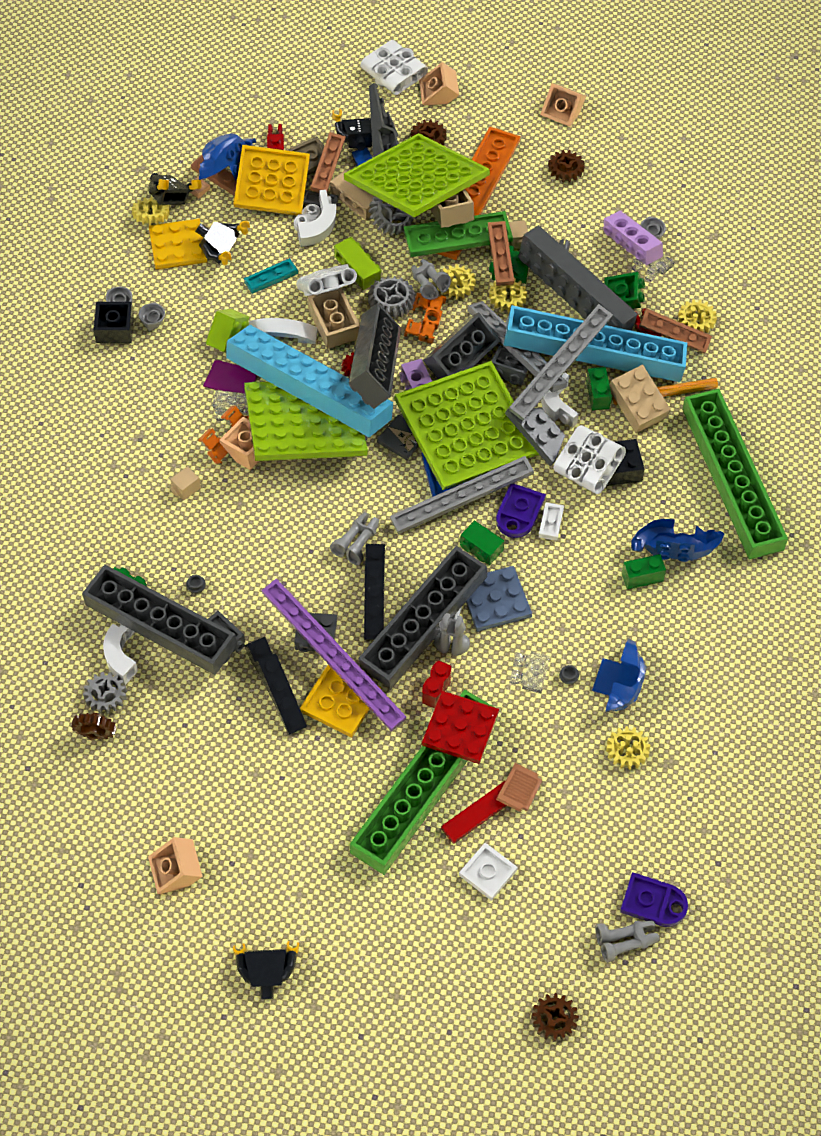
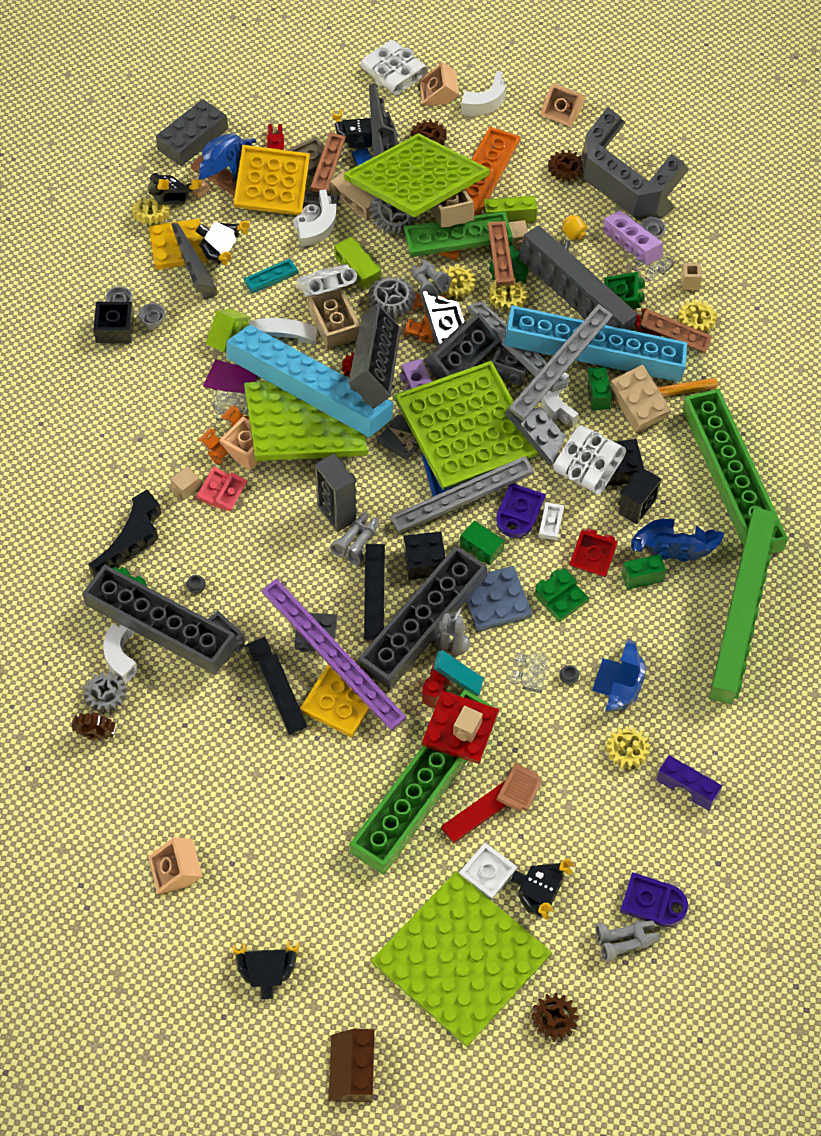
none -> black arch [88,489,162,577]
none -> dark grey brick [156,99,228,167]
none -> dark grey wedge [171,223,217,299]
none -> coral slope [196,466,247,511]
none -> dark grey brick [315,454,357,532]
none -> reddish brown slope [328,1029,375,1102]
none -> lime plate [371,871,552,1047]
none -> black brick [403,531,446,580]
none -> wing [420,291,464,346]
none -> teal tile [433,650,484,696]
none -> tan brick [453,706,483,743]
none -> white arch [461,71,506,116]
none -> lime brick [483,195,537,223]
none -> torso [511,859,575,920]
none -> green plate [535,568,589,622]
none -> yellow head [562,215,587,241]
none -> red plate [569,528,618,578]
none -> dark grey wedge [582,107,689,219]
none -> black brick [618,468,661,524]
none -> dark purple arch [656,755,723,811]
none -> tan brick [680,263,702,290]
none -> bright green brick [708,507,779,704]

